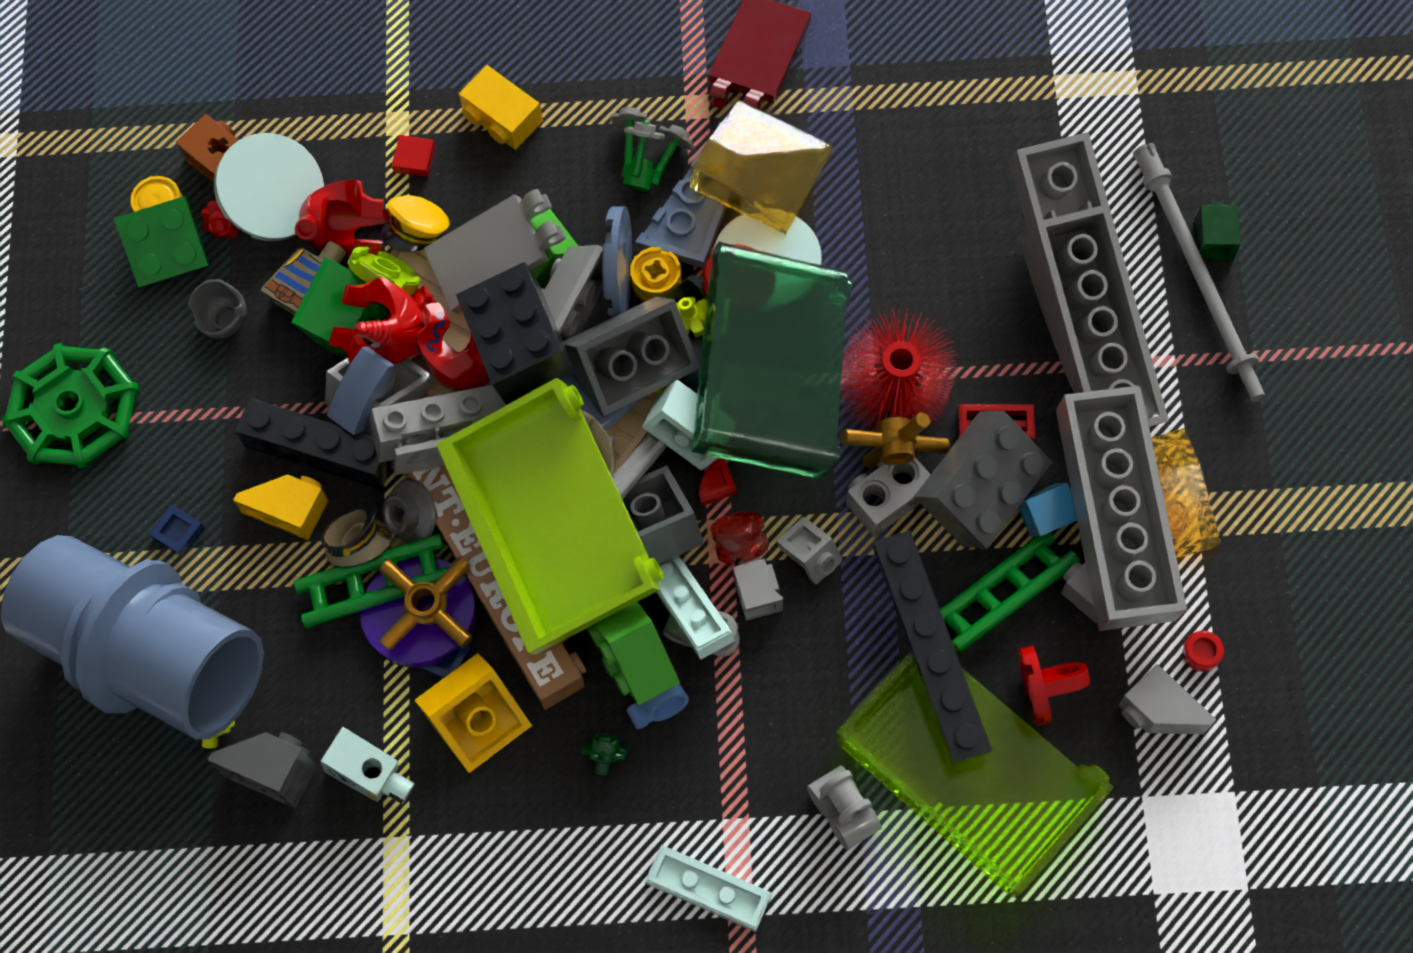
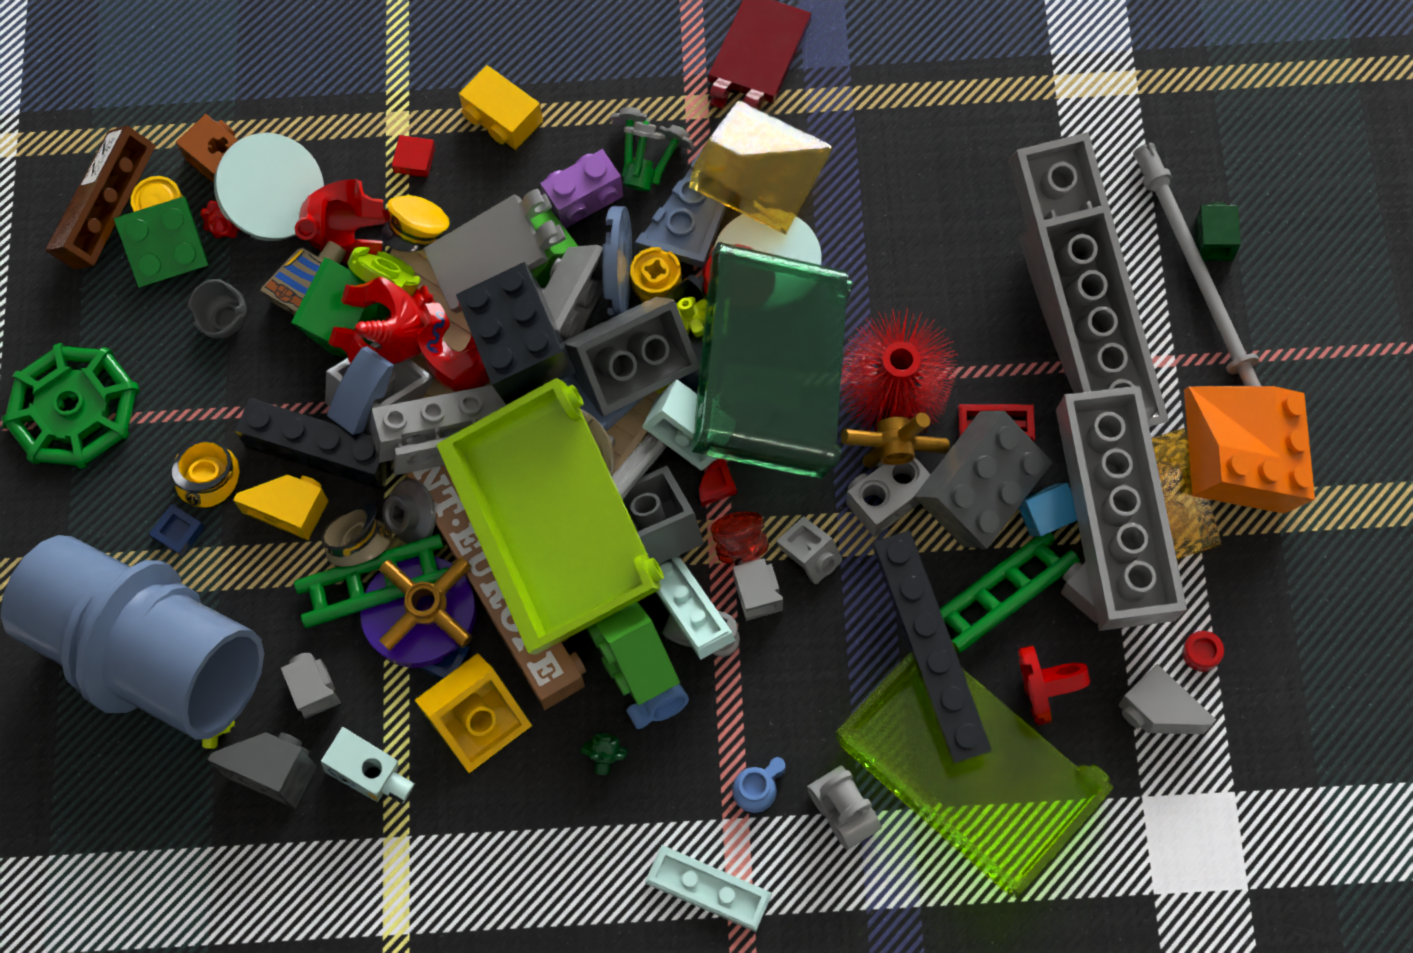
none -> reddish brown brick [45,125,156,270]
none -> yellow piece [171,439,240,508]
none -> light grey window [281,653,341,719]
none -> medium lavender brick [540,149,623,228]
none -> medium blue piece [732,757,785,813]
none -> orange slope [1184,386,1315,514]

